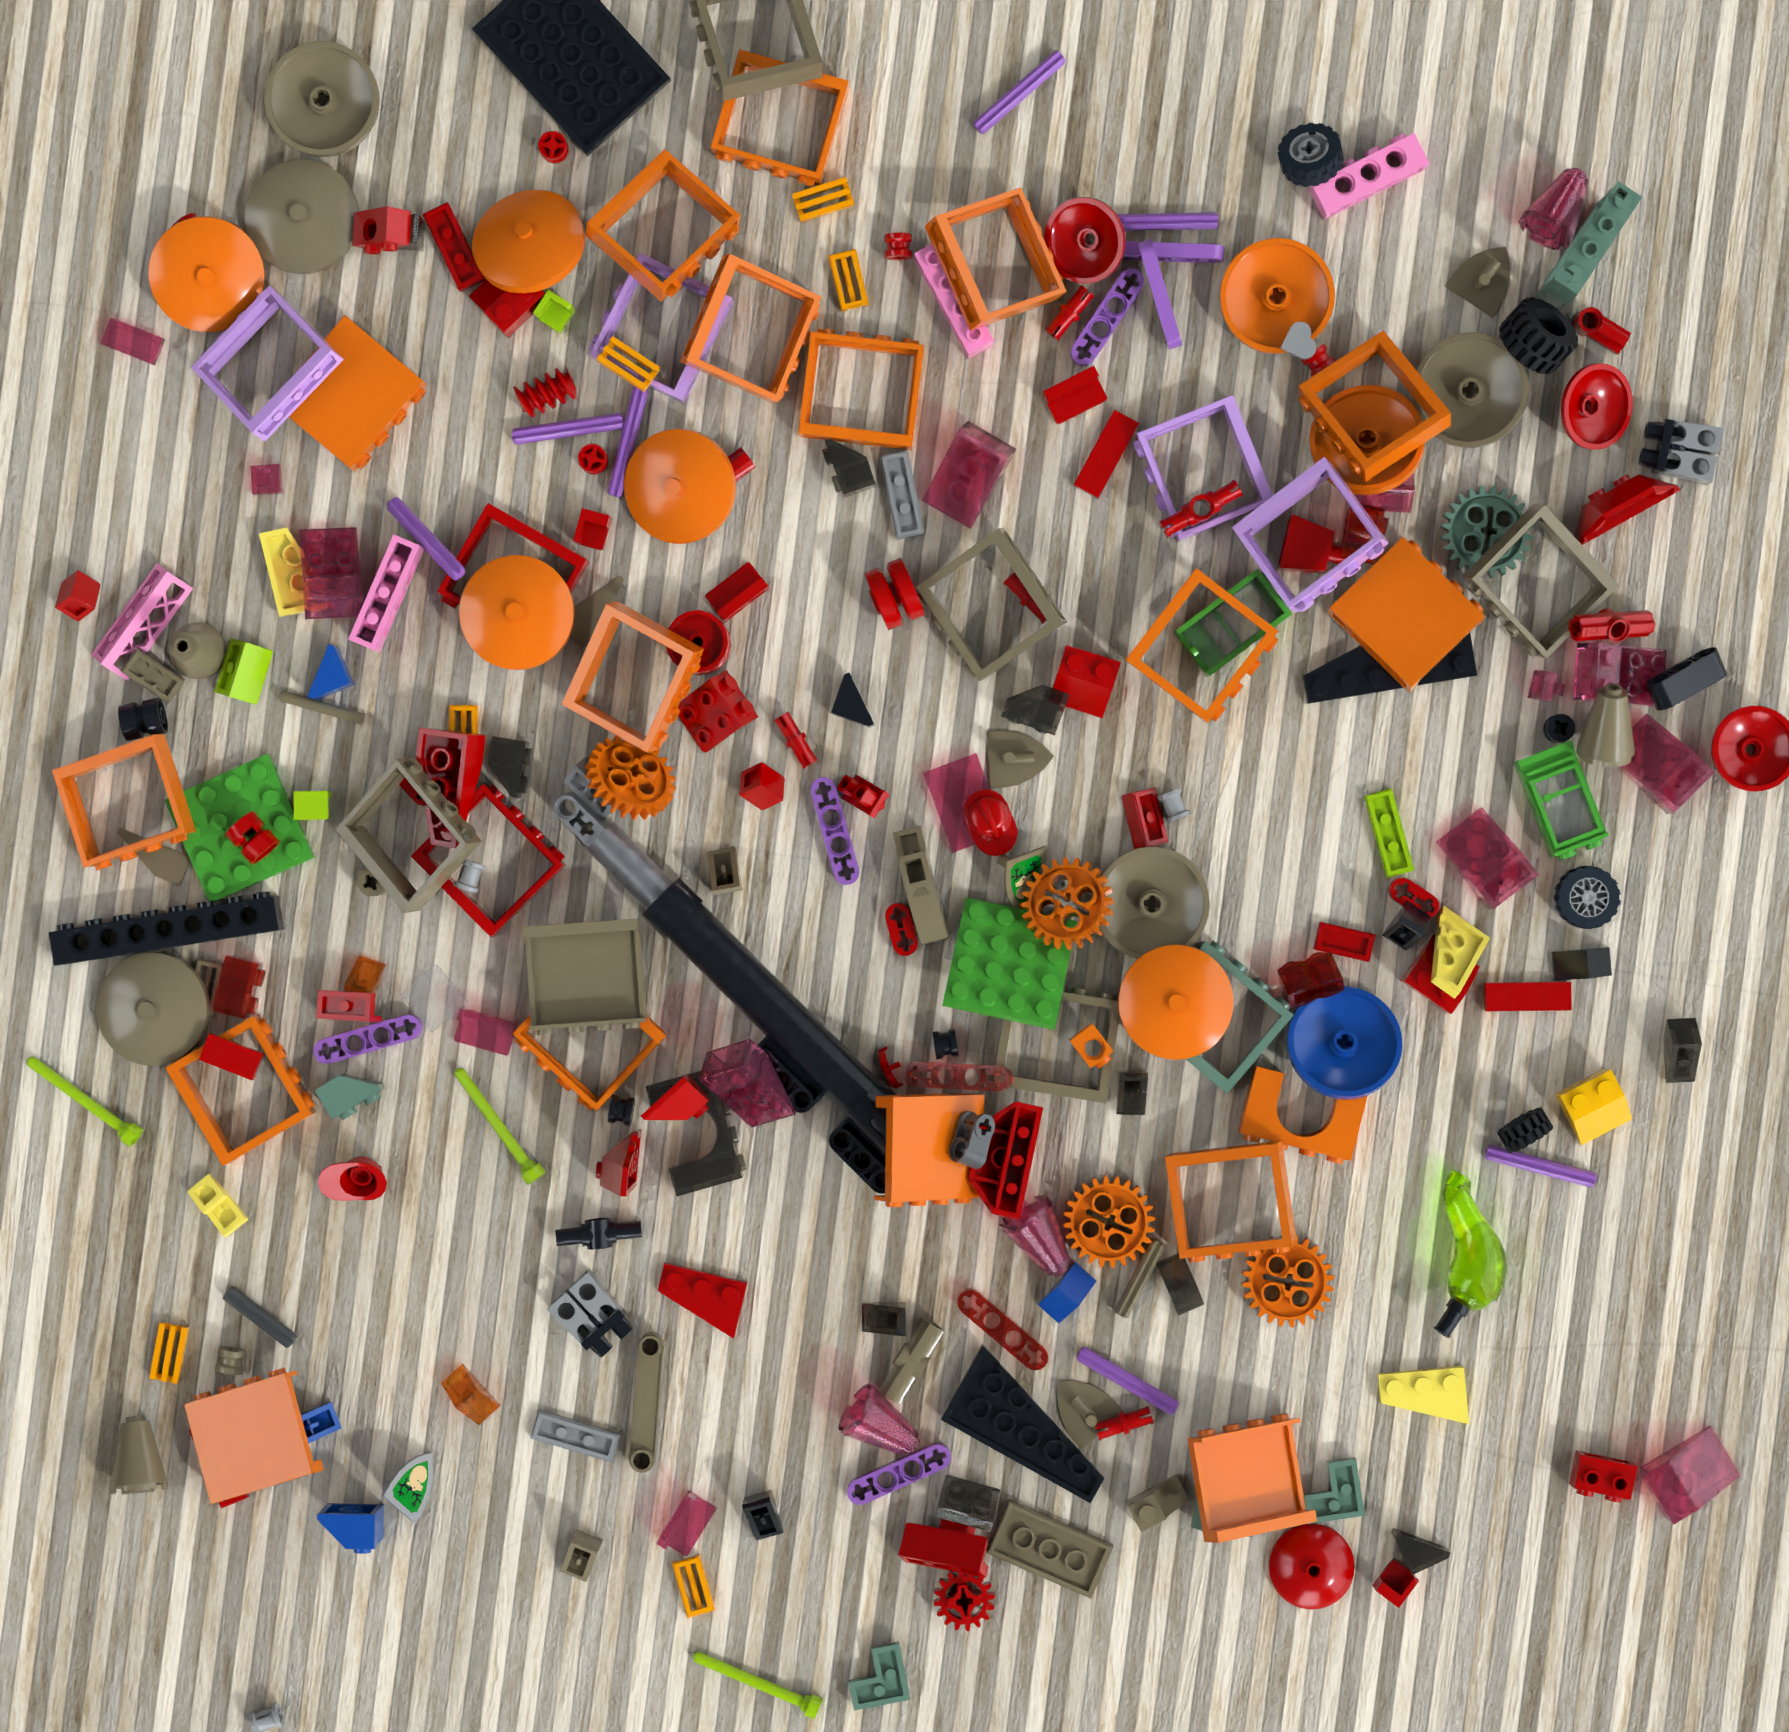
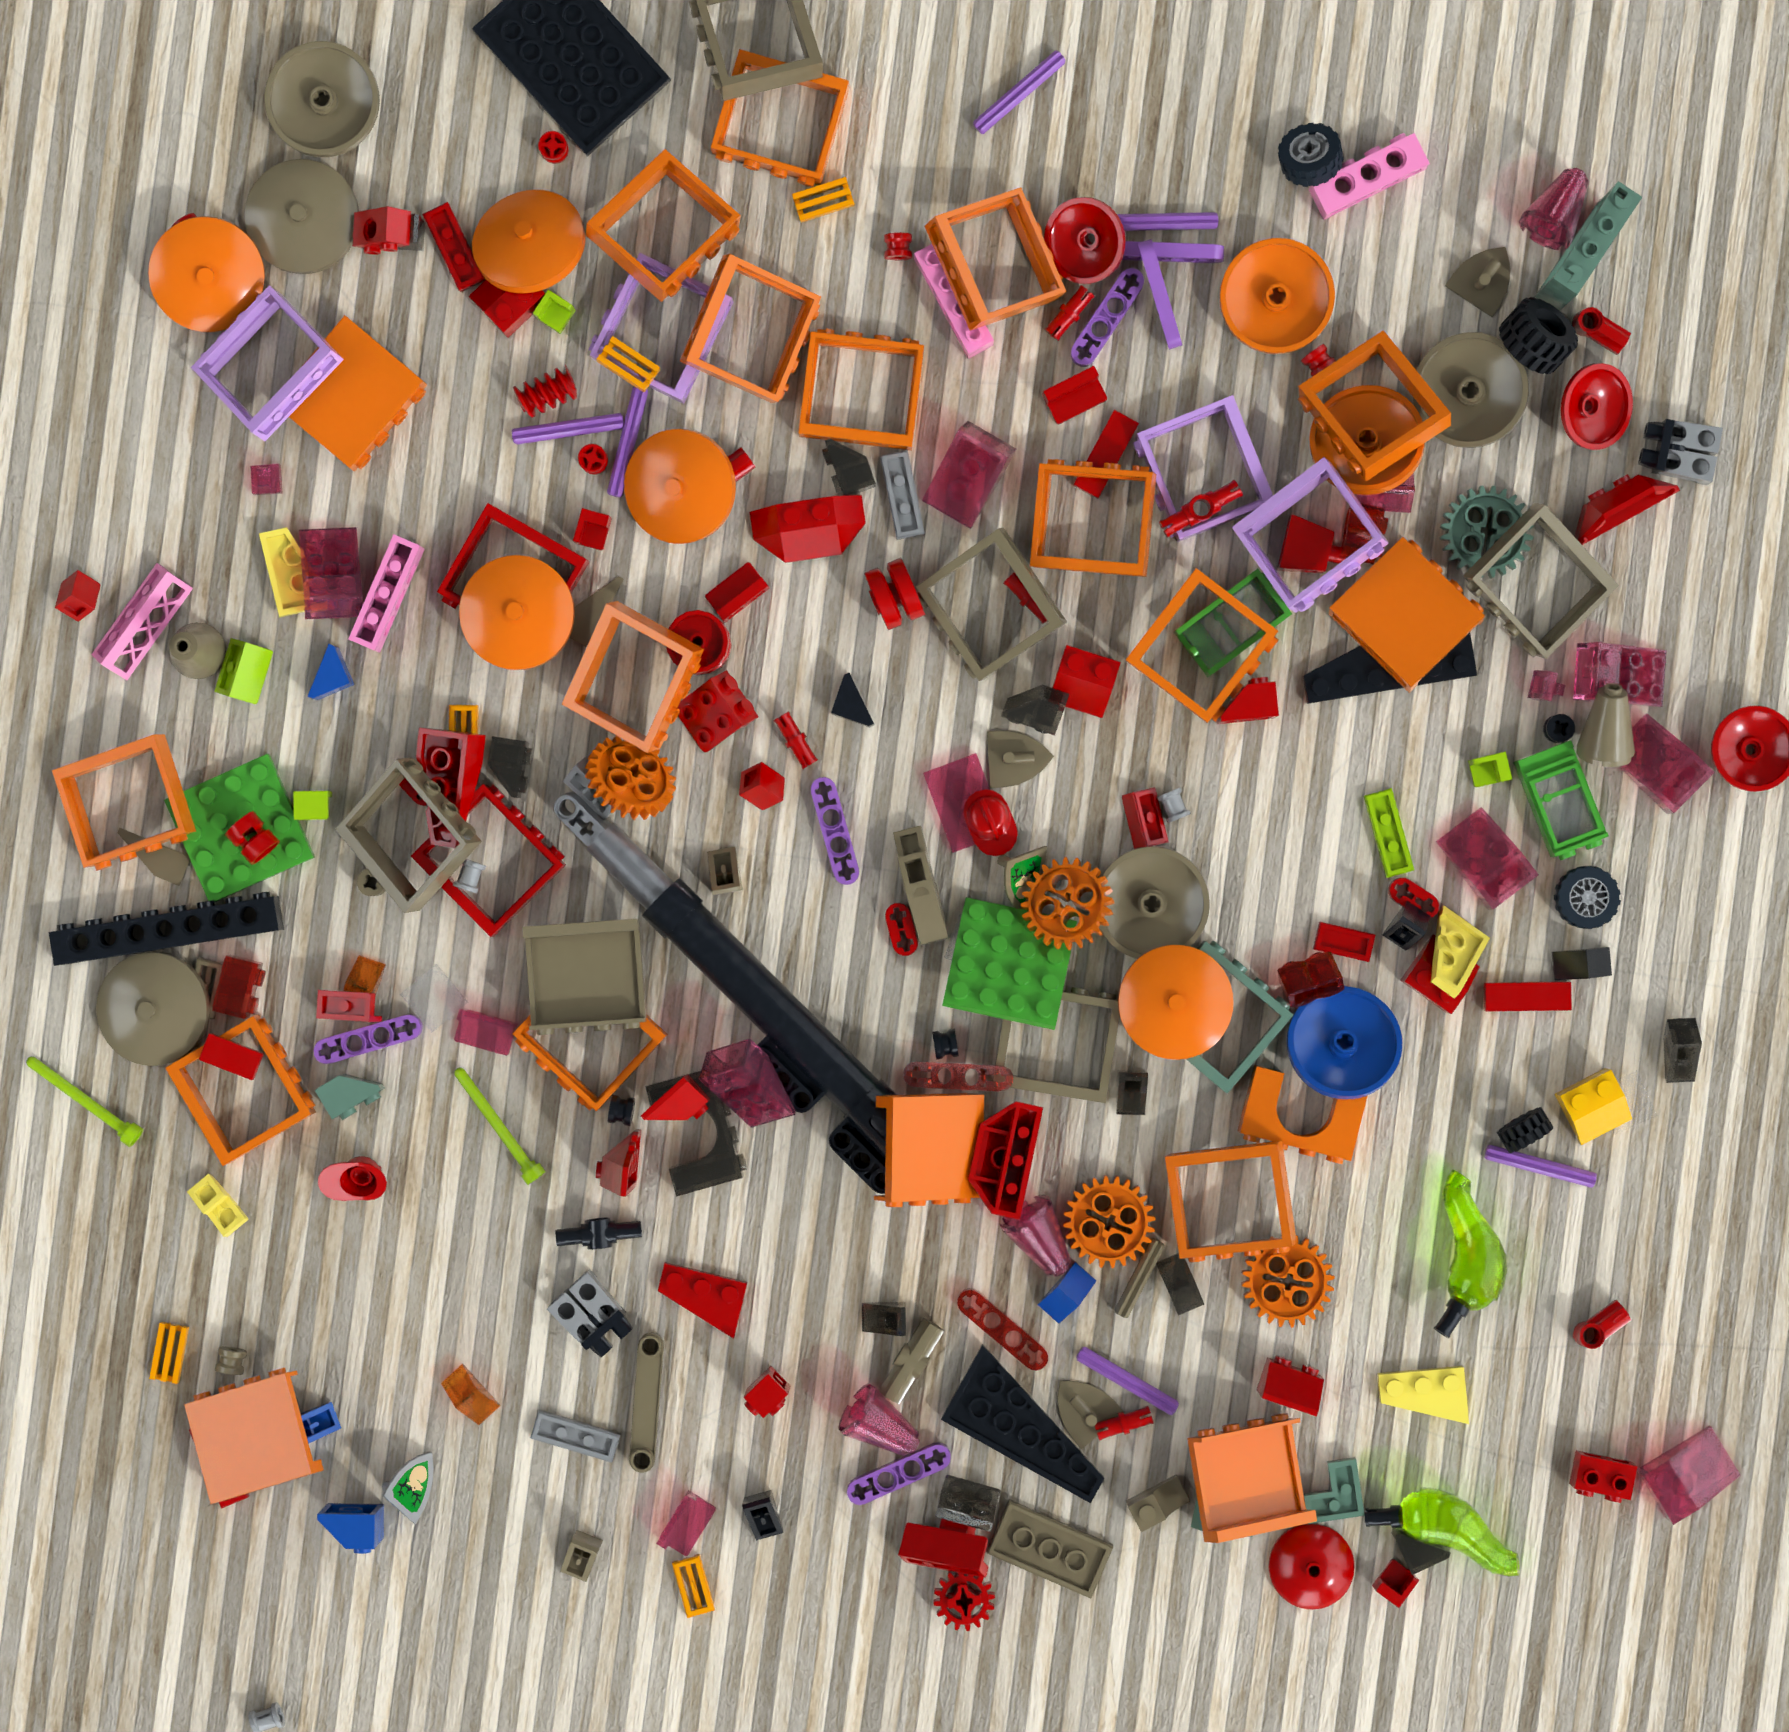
clear pink tile [100,317,165,366] -> none
dark tan cone [110,1416,168,1495] -> none
black wheel [118,697,168,741] -> none
dark tan plate [121,648,185,704] -> none
dark grey axle [223,1287,297,1348] -> none
dark tan bar [280,691,365,725] -> none
medium lavender axle [387,497,465,580] -> none
lime piece [692,1652,823,1719] -> none
light orange tile [828,249,869,312] -> none
red hips [837,774,890,819] -> none
sand green plate [849,1641,910,1711] -> none
red piece [878,1046,904,1089] -> none
dark grey piece [949,1111,995,1169] -> none
orange brick [1069,1022,1113,1069] -> none
light grey tile [1280,322,1316,360] -> none
red piece [1568,608,1655,643] -> none
black beam [1646,647,1727,710] -> none
none -> red brick [743,1366,791,1418]
none -> red wedge [749,495,866,563]
none -> orange window [1030,459,1157,577]
none -> red slope [1216,677,1279,724]
none -> red slope [1256,1355,1324,1417]
none -> clear neon green animal [1365,1487,1520,1577]
none -> lime panel [1468,752,1512,788]
none -> red piece [1573,1300,1631,1349]

